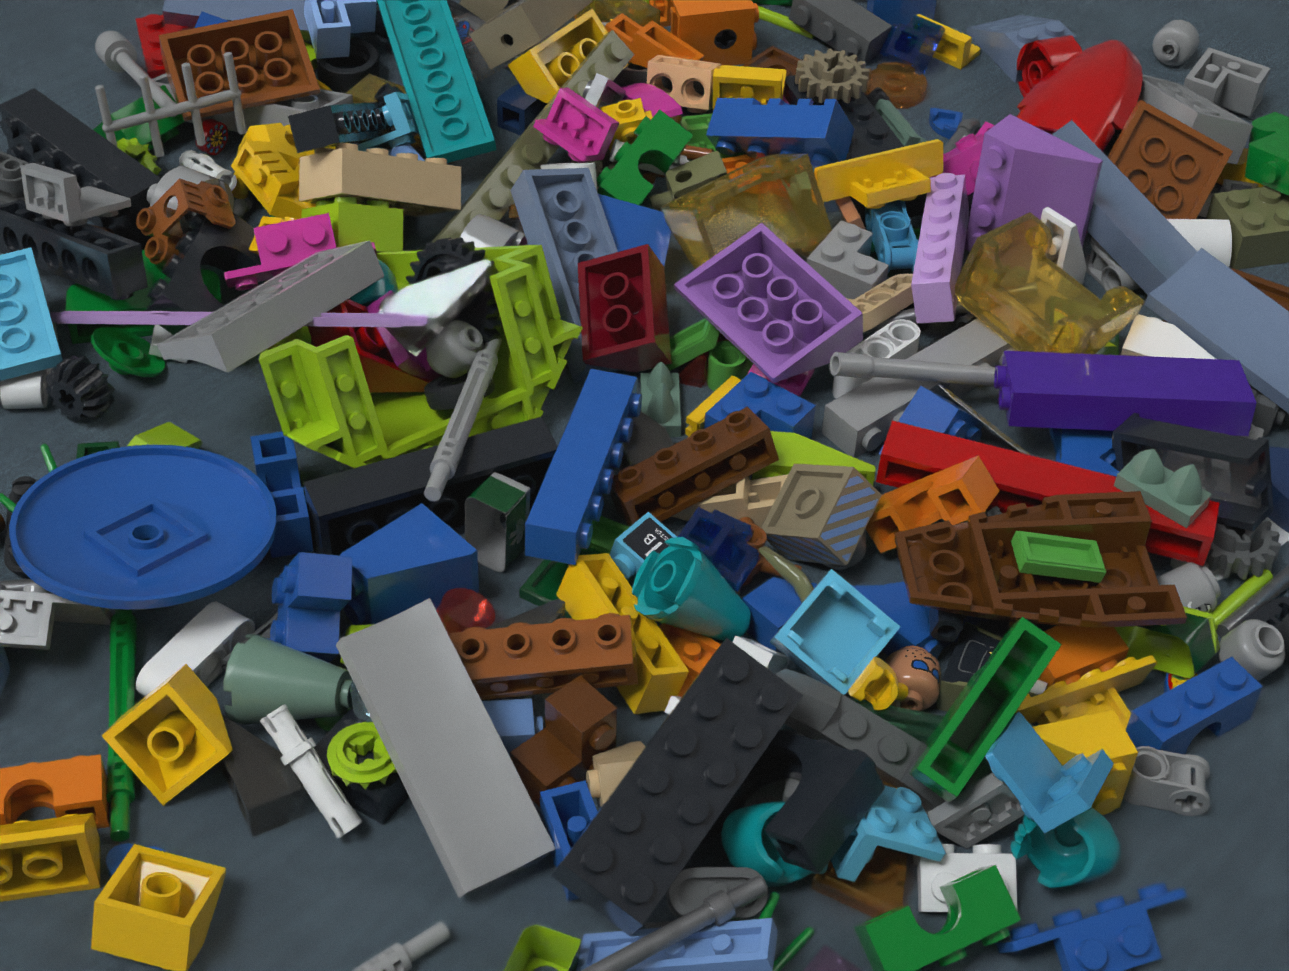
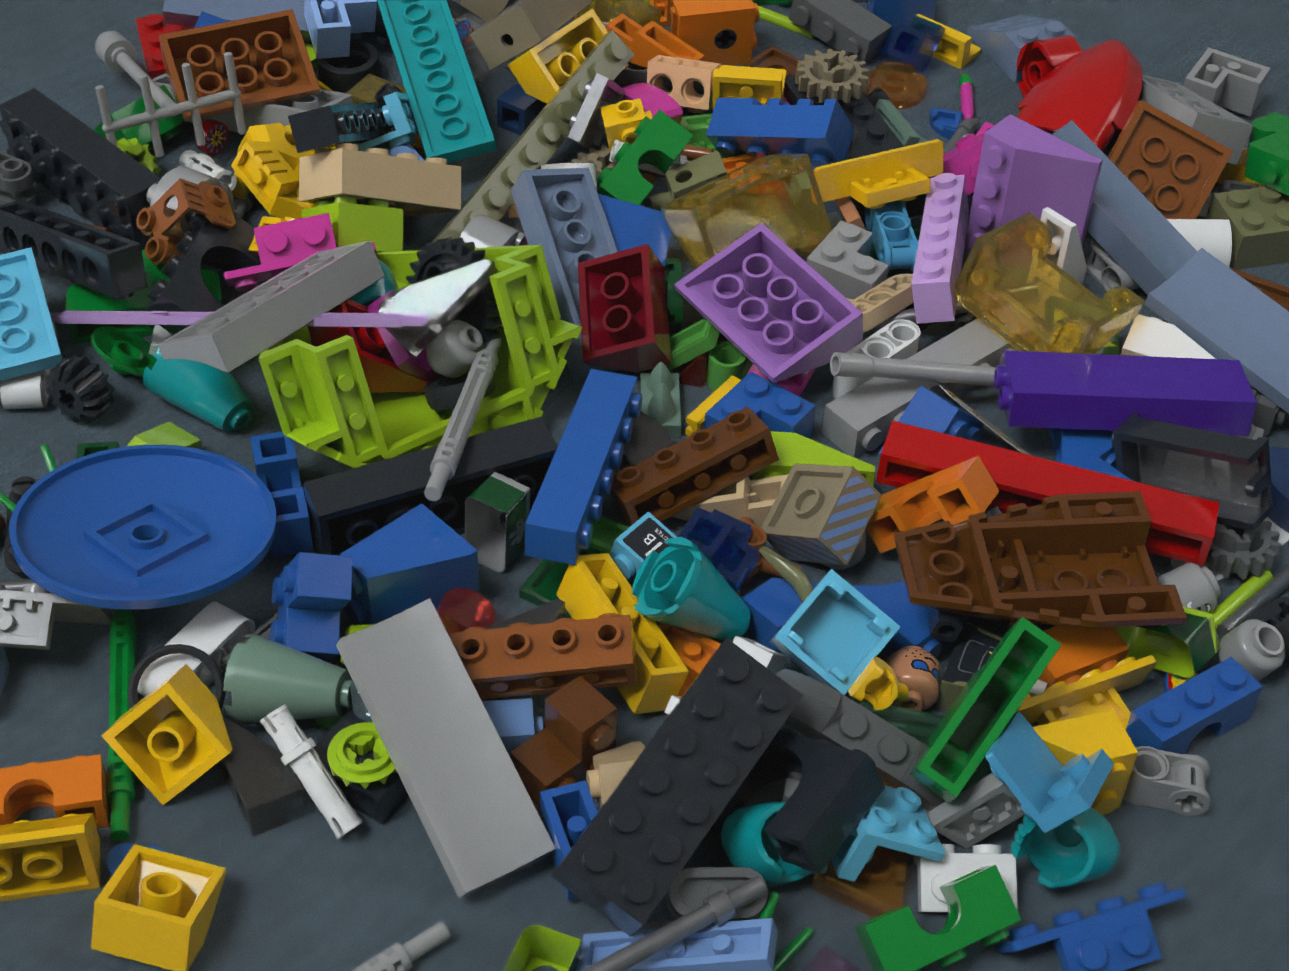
light grey bracket [20,163,131,226] -> none
dark pink bracket [533,87,619,163] -> none
bright green tile [1011,531,1106,583] -> none
sand green tile [1114,449,1212,528] -> none
light grey head [1152,20,1200,66] -> none
none -> black tyre [128,644,226,711]
none -> teal cone [143,331,252,432]
none -> dark green tile [662,258,683,333]
none -> dark pink piece [958,73,974,120]

